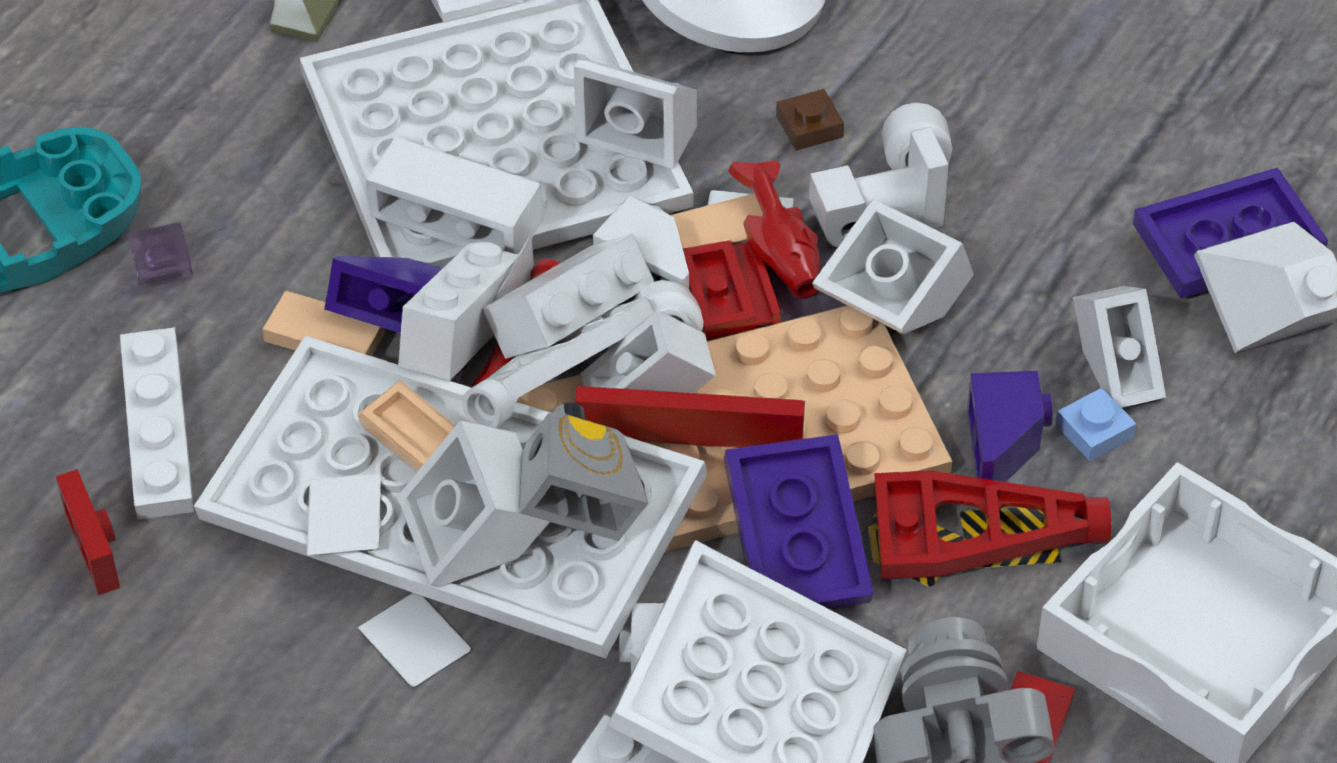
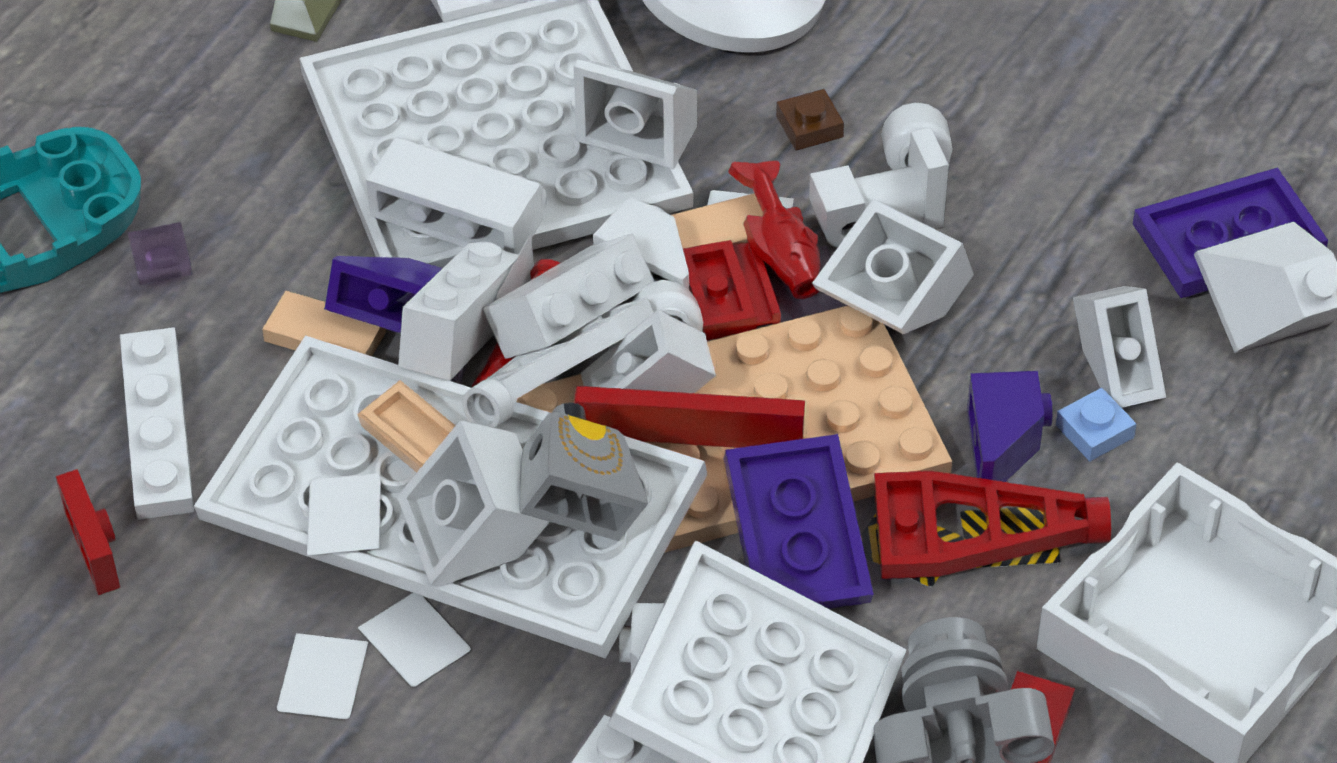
none -> white sticker [277,633,368,719]

